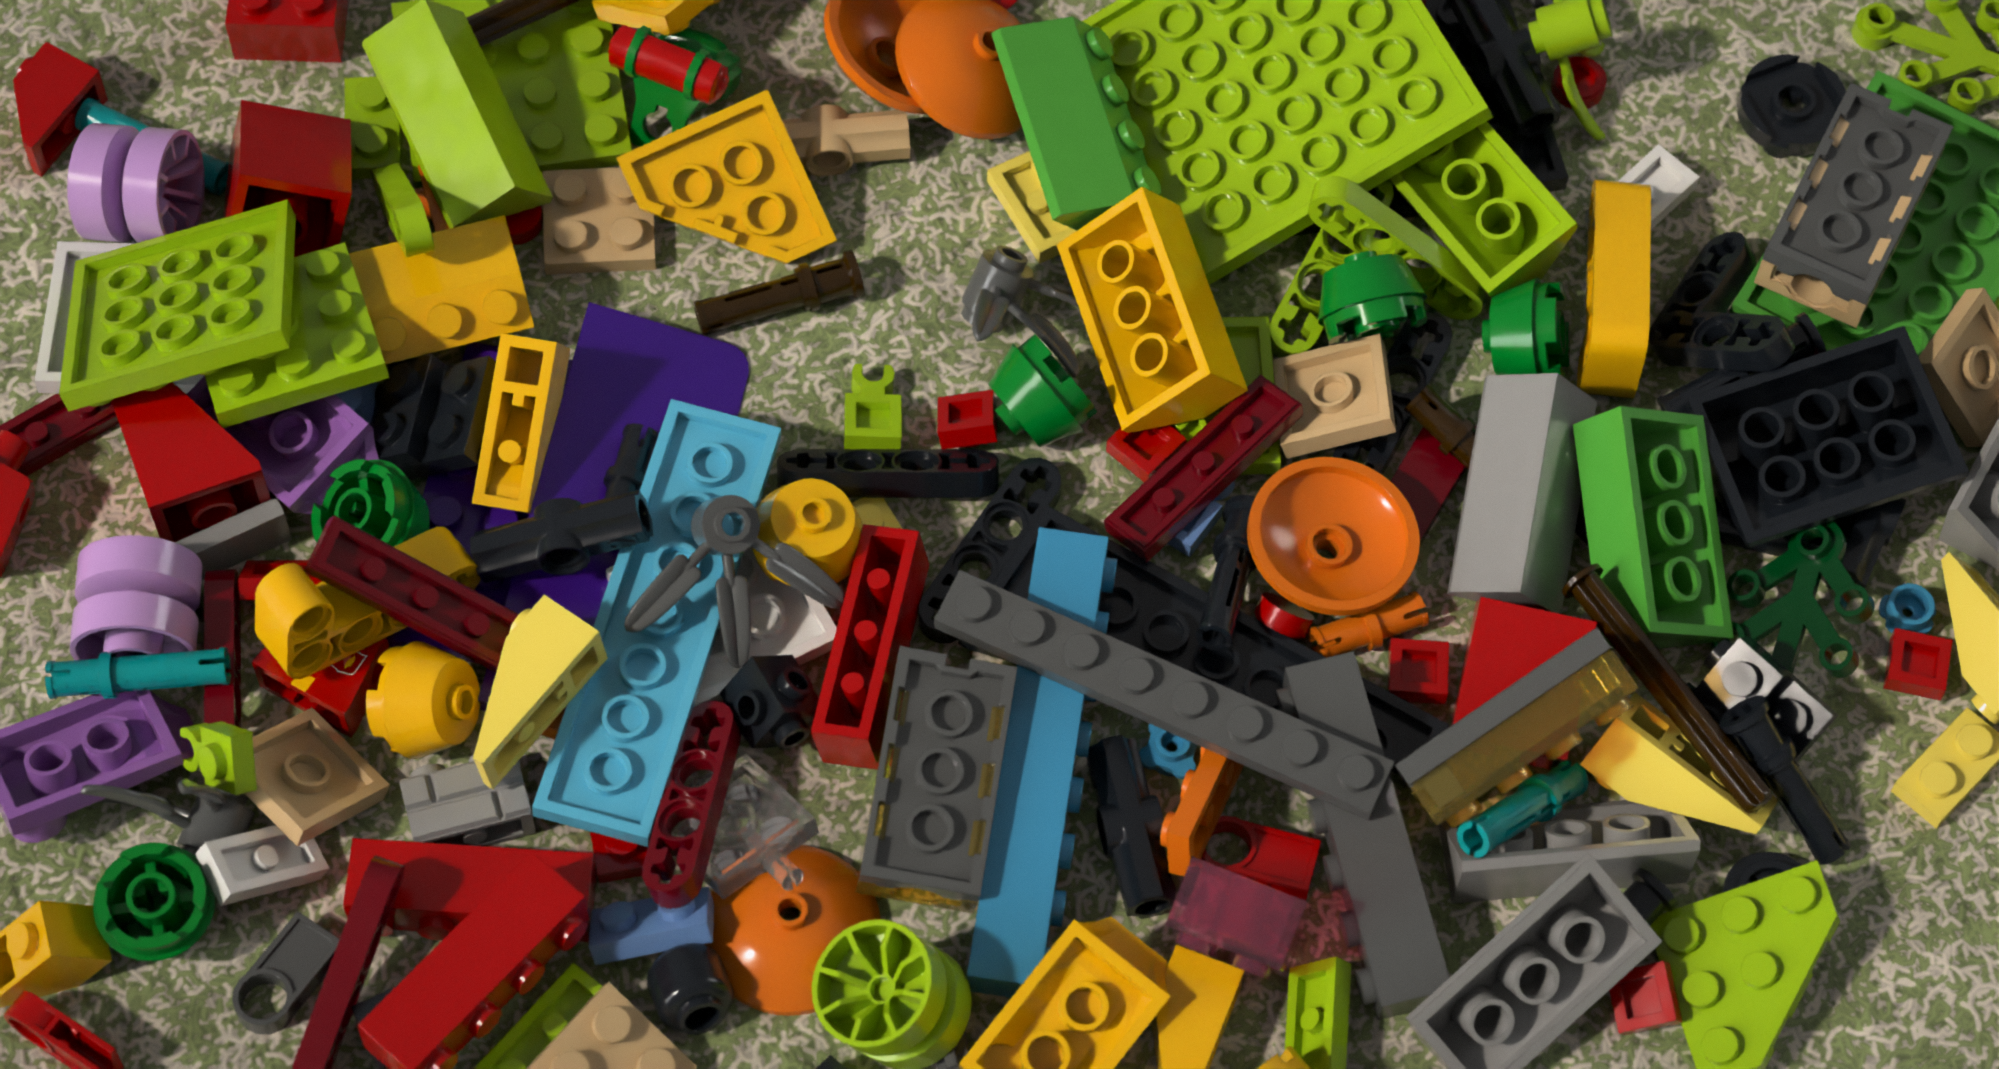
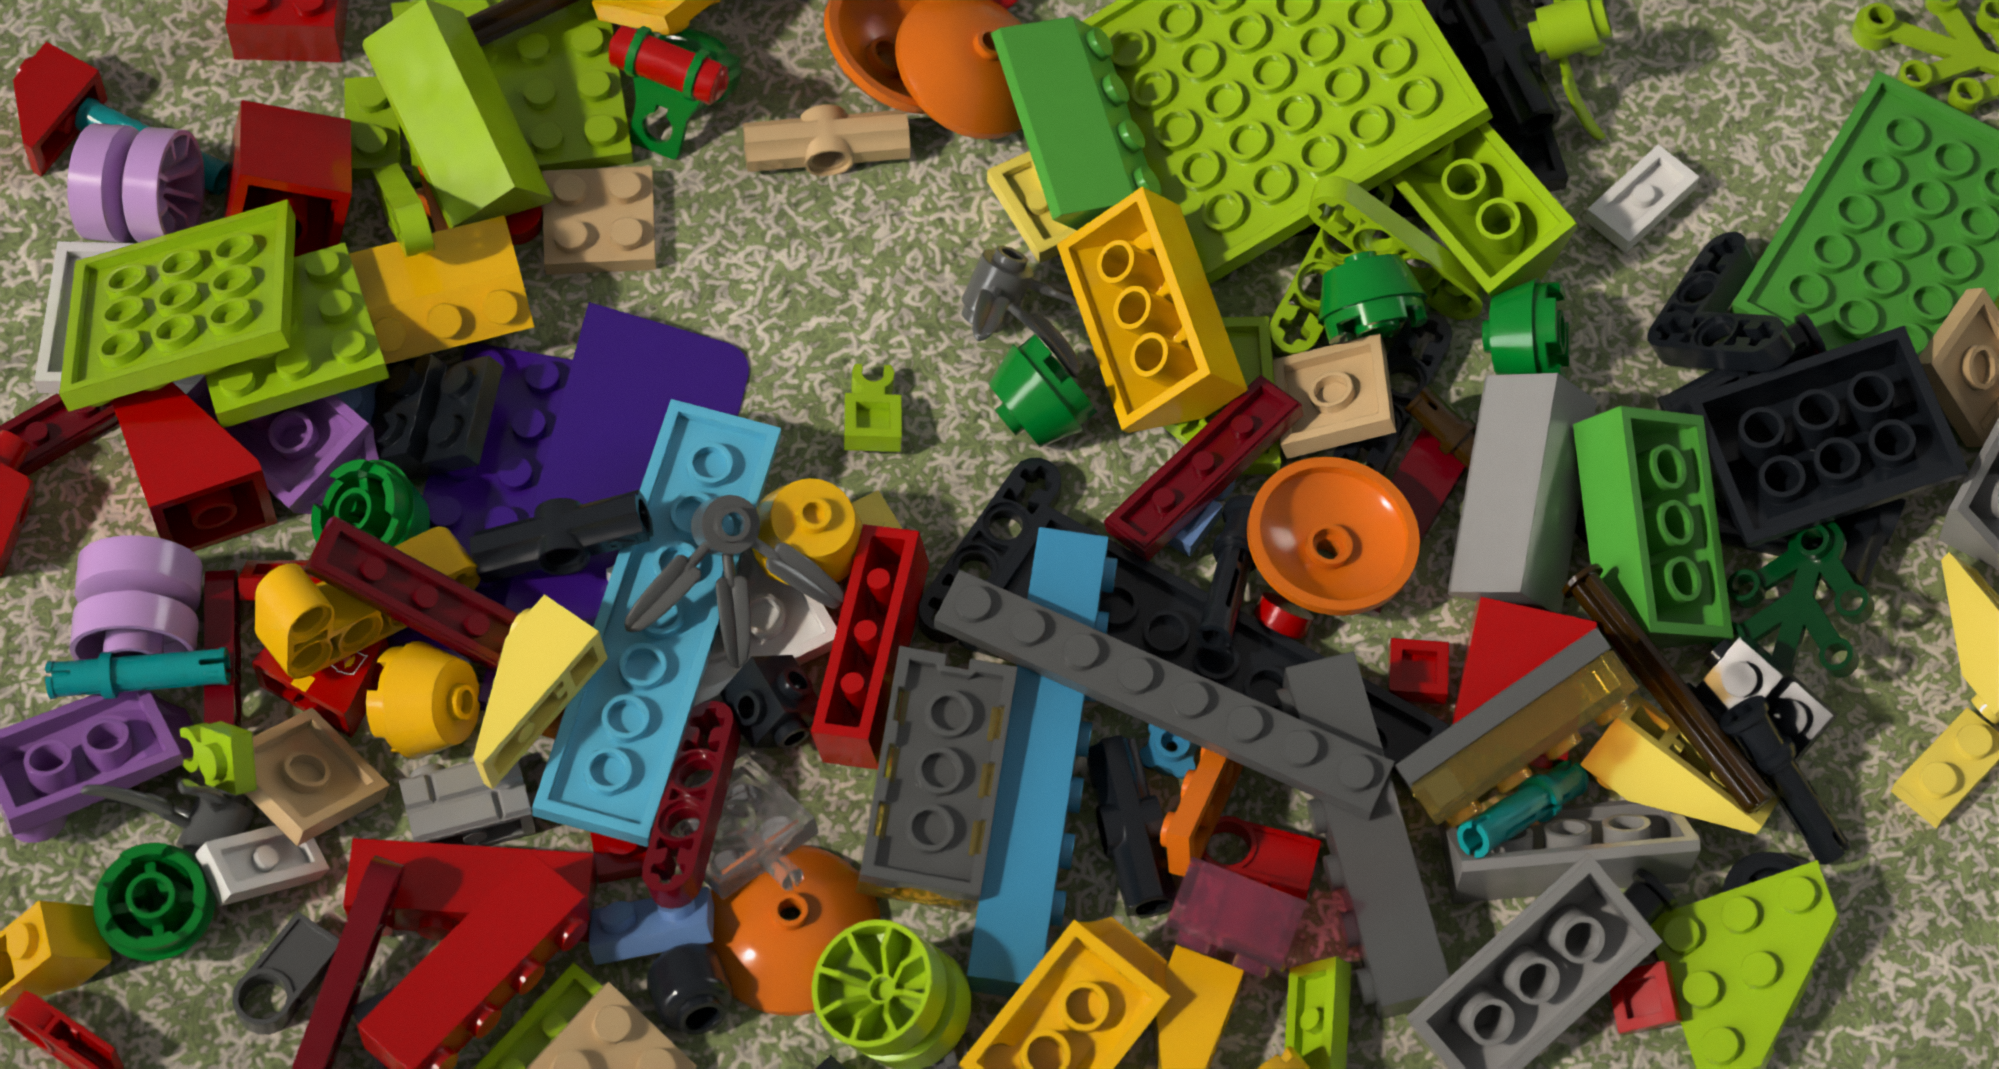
light grey tile [175,498,292,580] -> none
yellow slope [472,333,570,513] -> none
black pin [603,423,658,499] -> none
yellow plate [616,89,837,265] -> none
dark brown pin [693,250,865,336] -> none
black beam [777,449,999,498] -> none
red plate [937,390,997,449] -> none
red plate [1106,425,1187,482] -> none
orange pin [1308,591,1429,658] -> none
red tile [1551,56,1607,109] -> none
yellow beam [1577,179,1651,399] -> none
black plate [1737,54,1846,159] -> none
dark grey piece [1754,83,1954,328] -> none
dark azure plate [1879,583,1936,634] -> none
red plate [1883,628,1953,701] -> none

